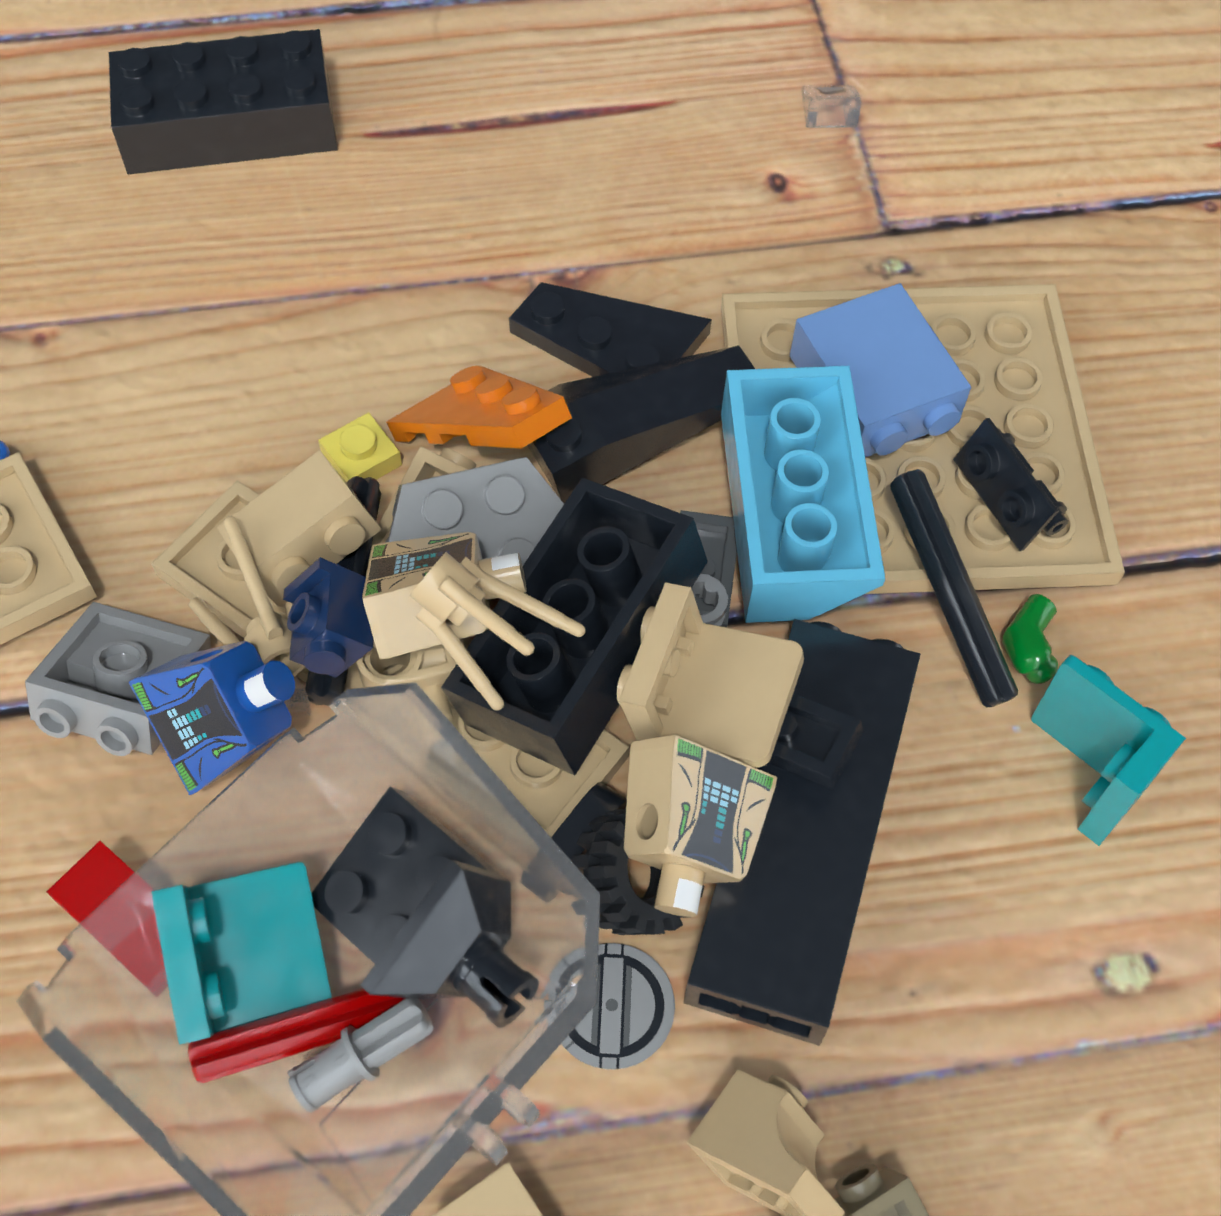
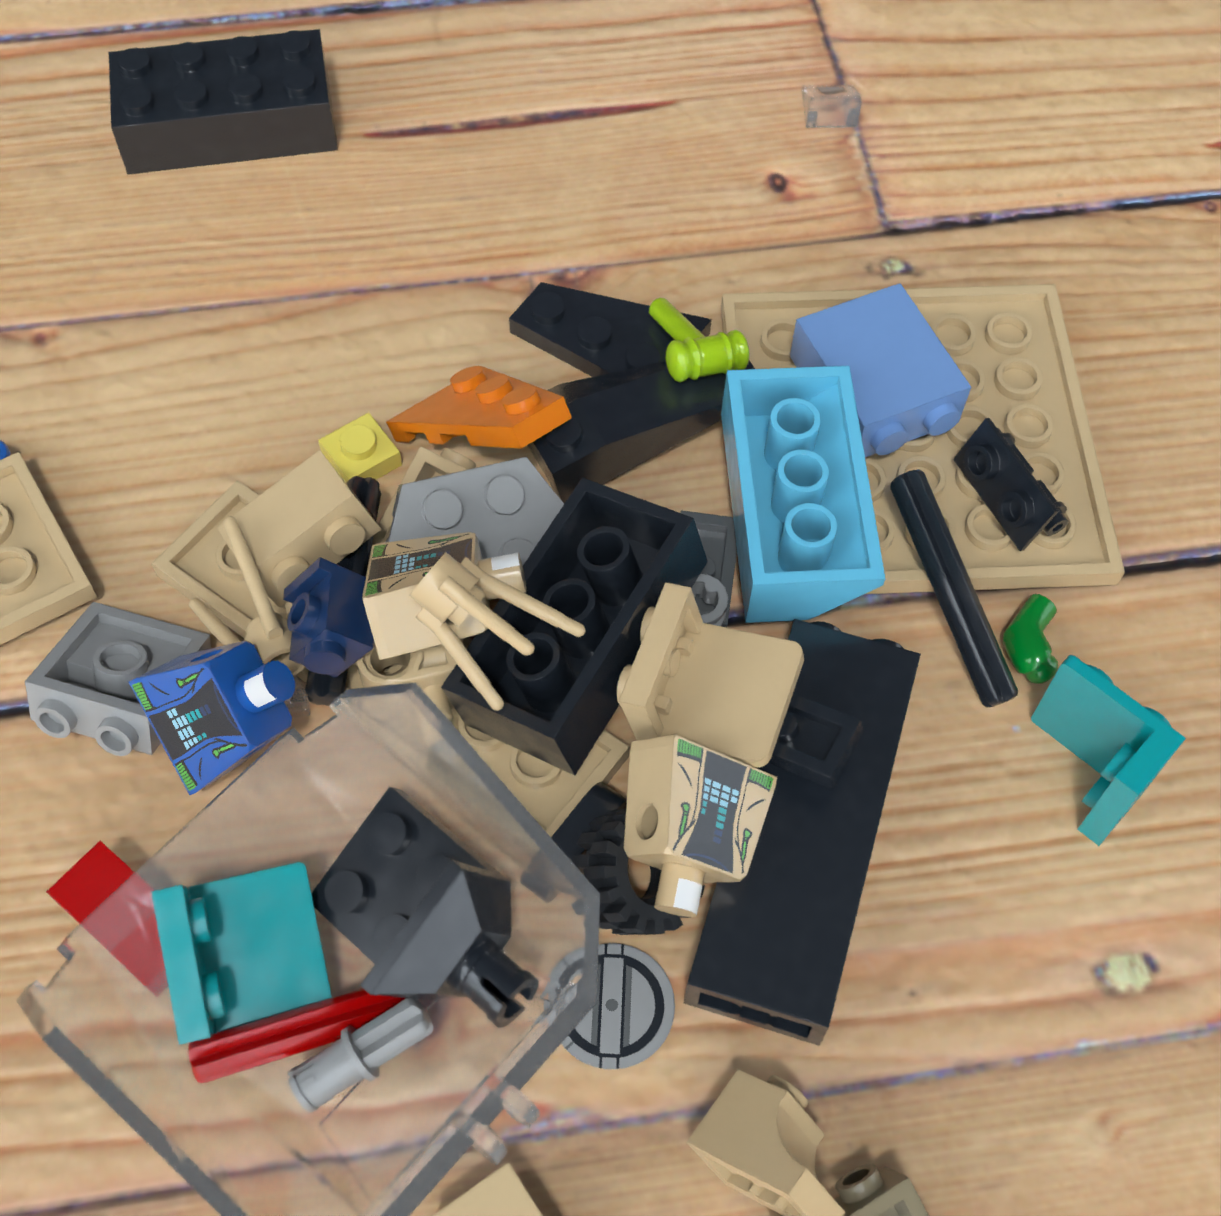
none -> lime piece [649,298,749,382]

